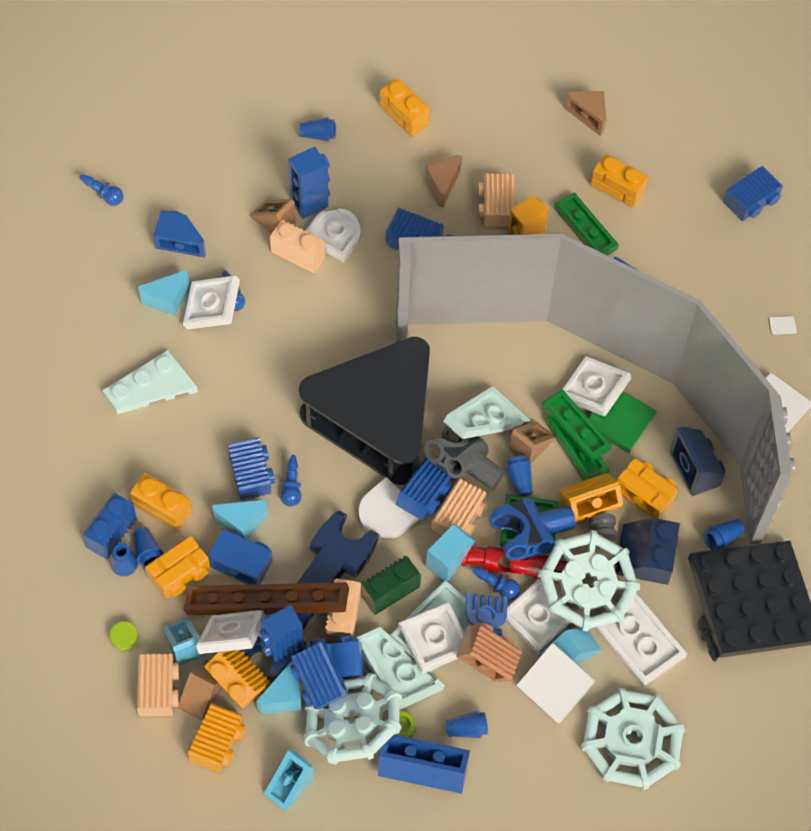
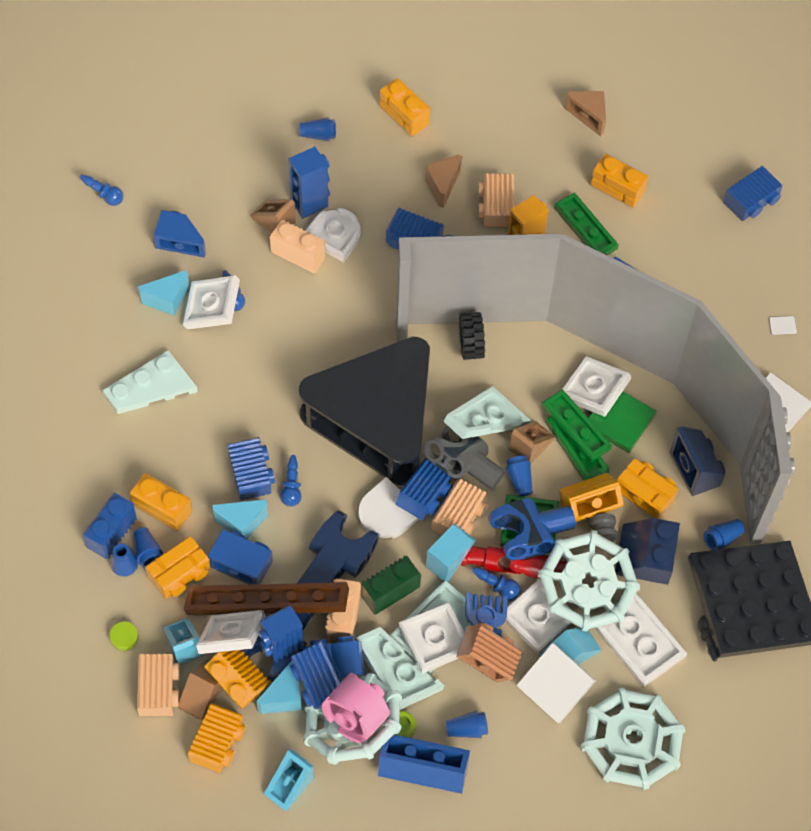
none -> bright pink brick [322,673,390,743]
none -> black tyre [459,312,485,360]

